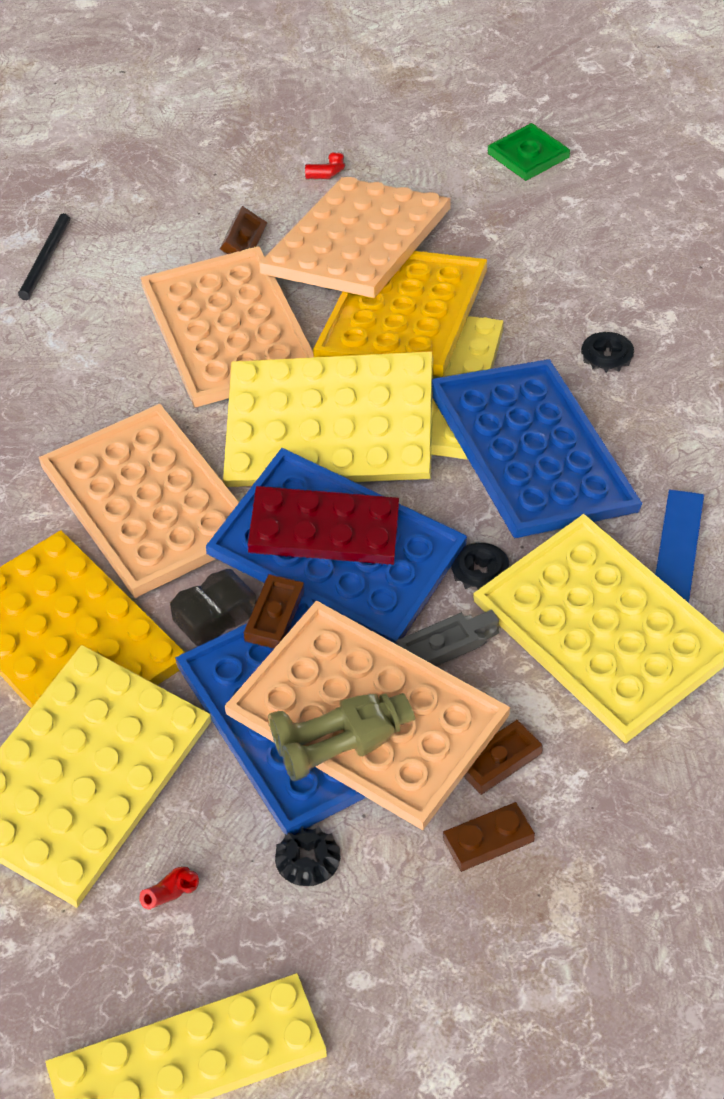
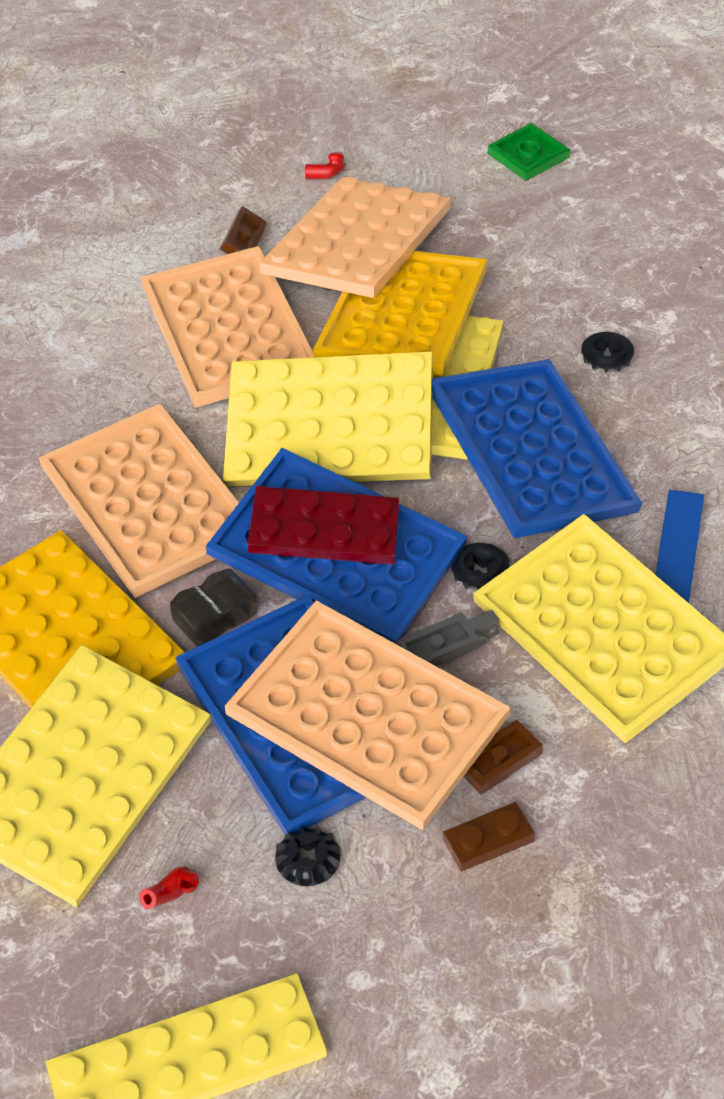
black bar [18,213,71,300] -> none
reddish brown plate [243,574,305,649] -> none
olive piece [268,693,415,781] -> none

